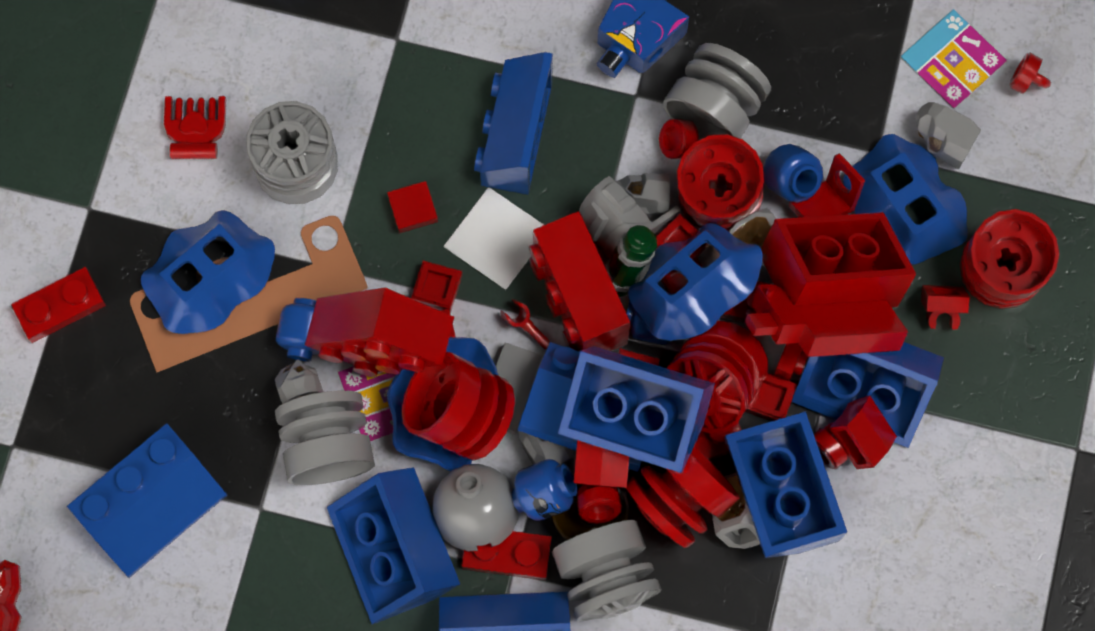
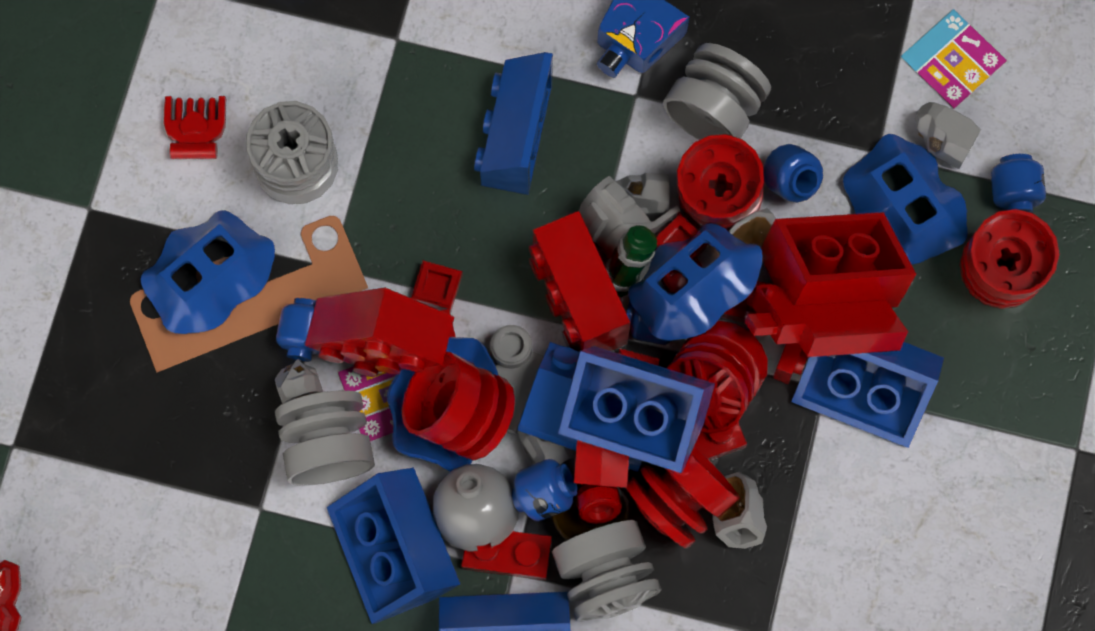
red plate [11,267,106,343] -> none
blue slope [67,423,228,578] -> none
red tile [387,181,438,234] -> none
white sticker [443,187,544,290] -> none
red hand [500,299,551,350] -> none
red tile [659,119,699,160] -> none
blue slope [724,411,847,558] -> none
red tile [745,374,797,421] -> none
red bracket [788,153,865,217] -> none
red tile [813,422,848,470] -> none
red piece [829,395,897,469] -> none
red tile [921,285,970,330] -> none
red tile [1009,52,1051,94] -> none
none -> light grey tile [491,325,532,369]
none -> blue head [991,153,1046,213]

